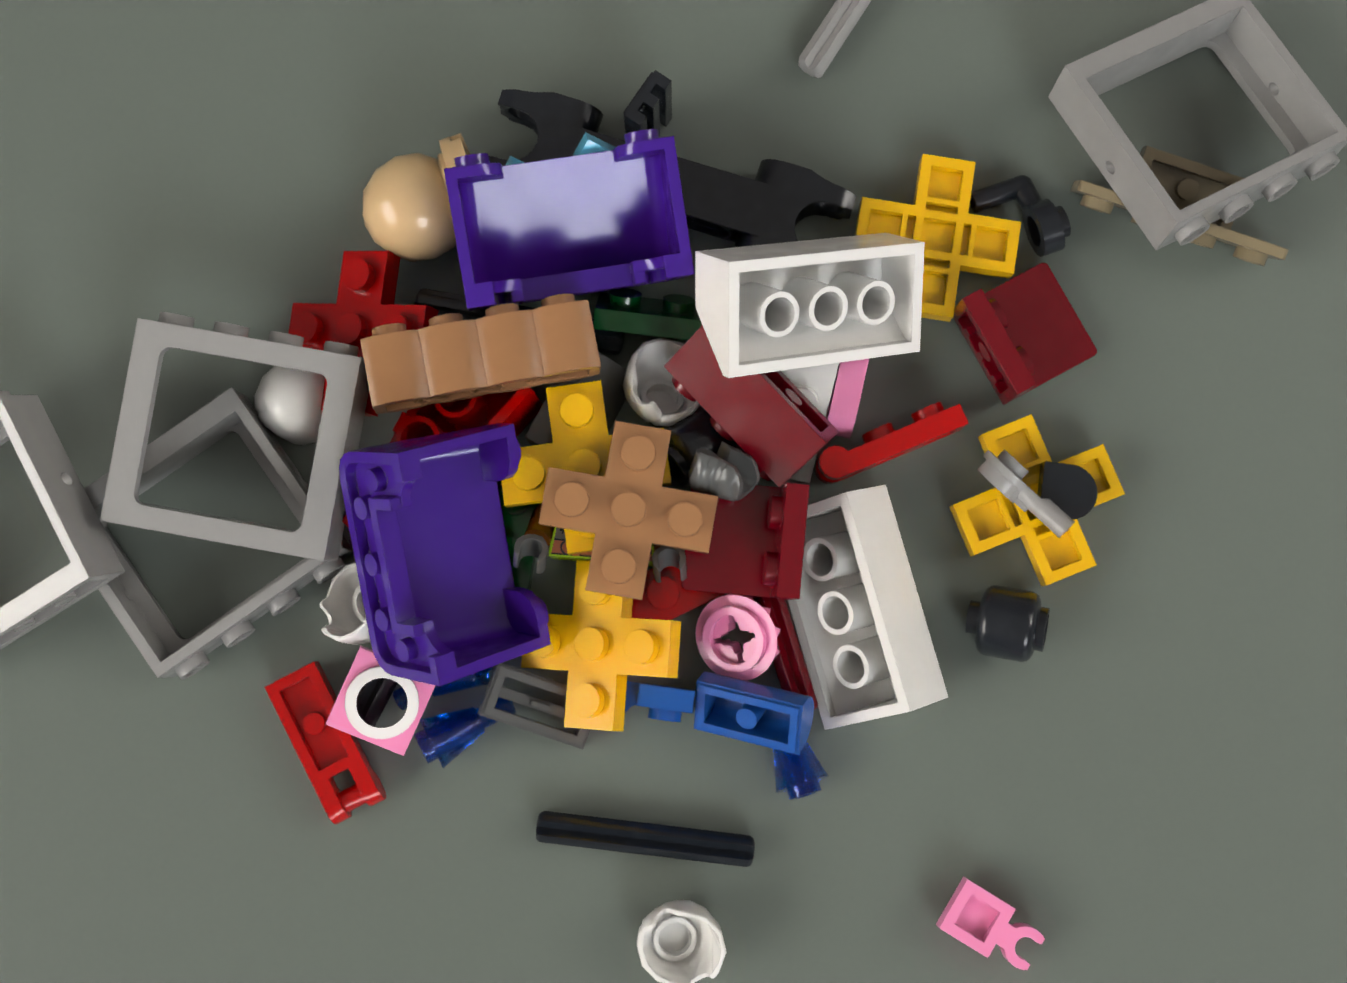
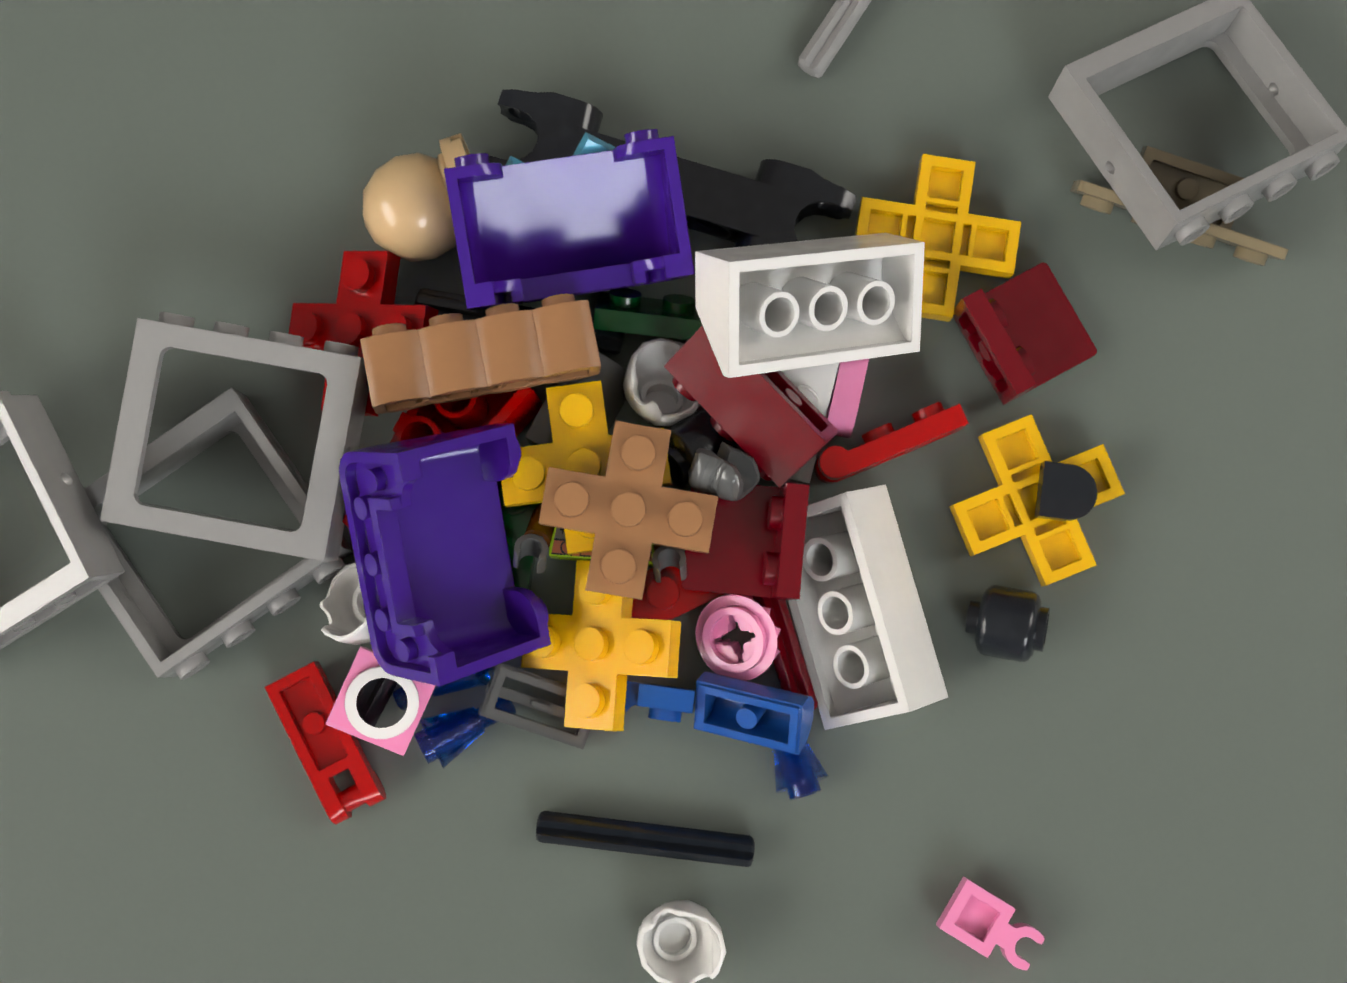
white hair [254,366,325,445] -> none
black tile [623,70,672,136] -> none
black plate [970,175,1071,257] -> none
light grey plate [977,449,1075,538] -> none

